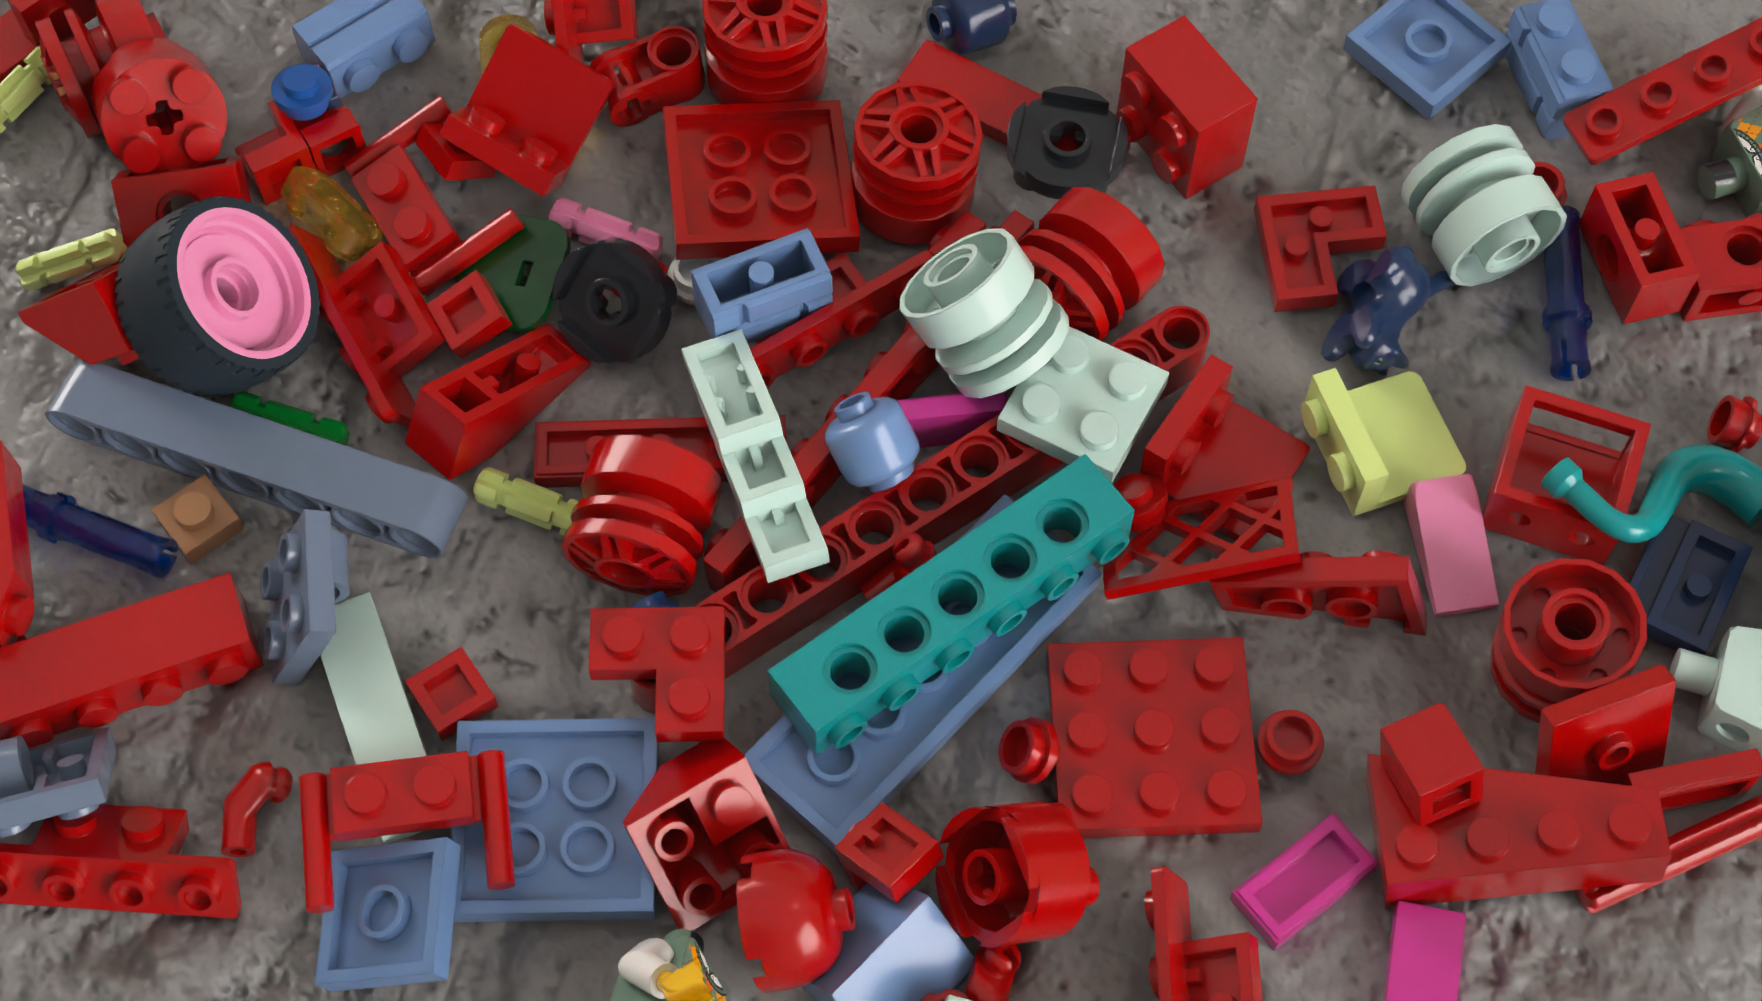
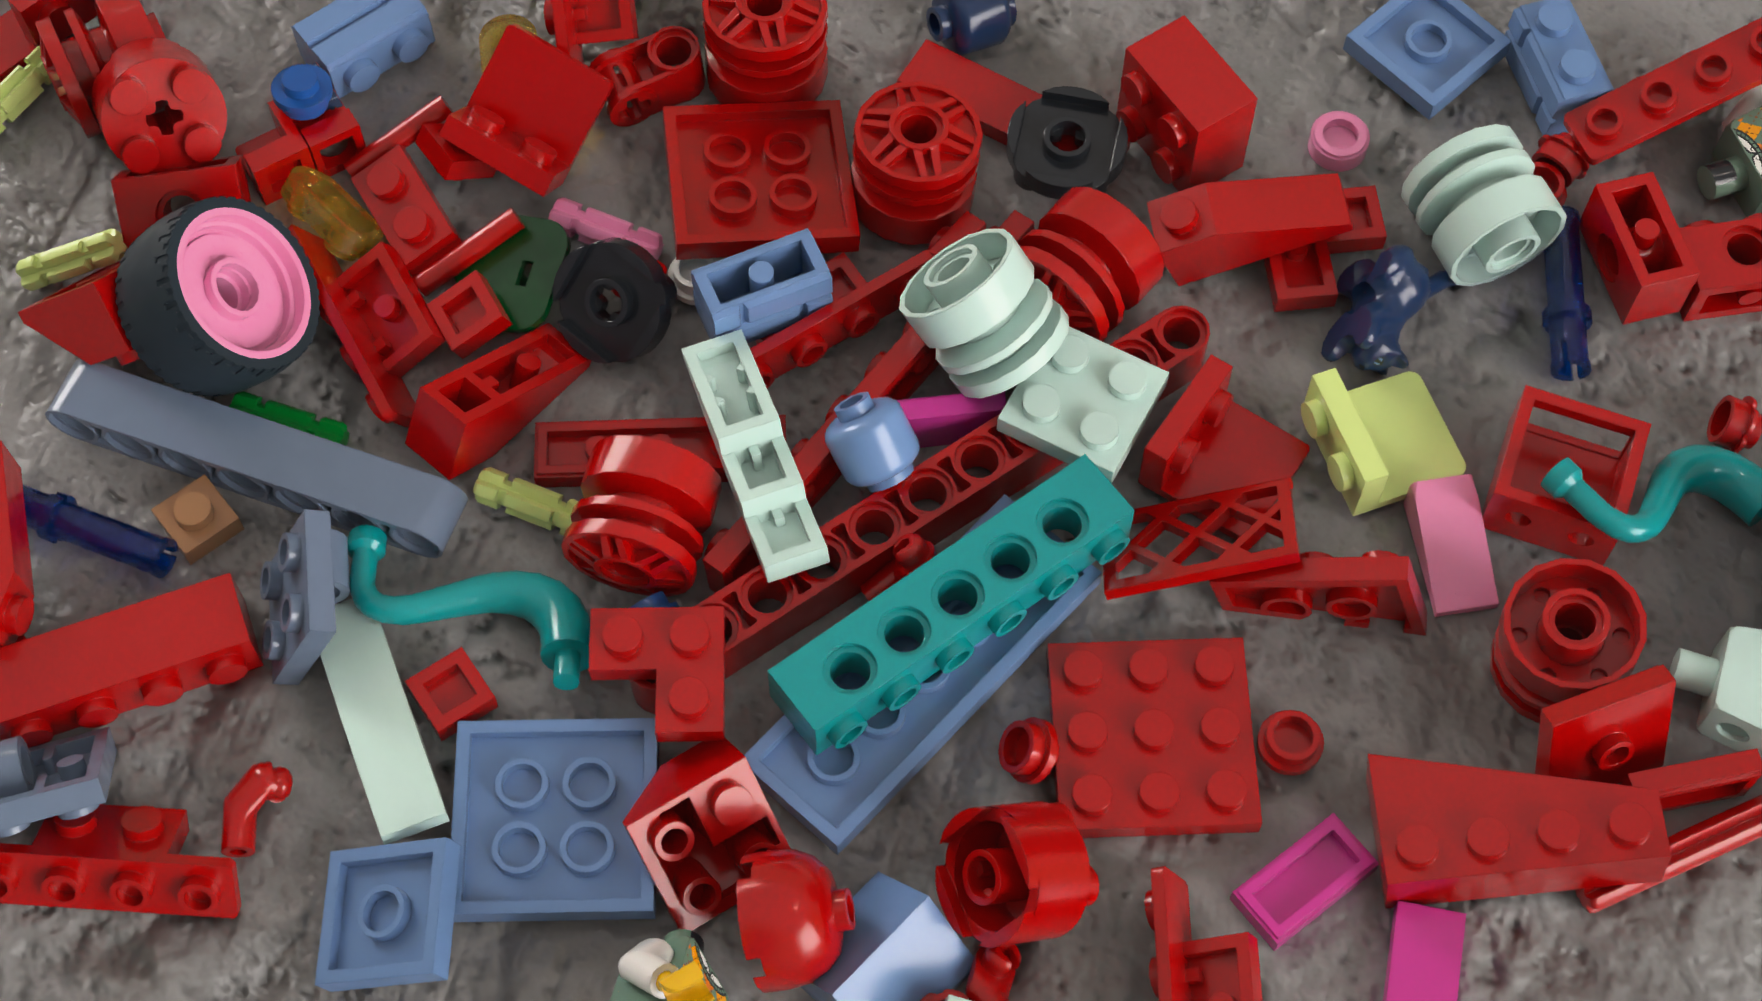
red plate [299,750,515,913] -> none
red bracket [834,802,944,903] -> none
red plate [1113,473,1168,532] -> none
red panel [1380,703,1484,827] -> none
dark blue plate [1628,514,1753,655] -> none
none -> teal animal [348,525,590,690]
none -> red slope [1147,173,1354,286]
none -> bright pink tile [1308,111,1370,172]
none -> red plate [1532,132,1590,187]

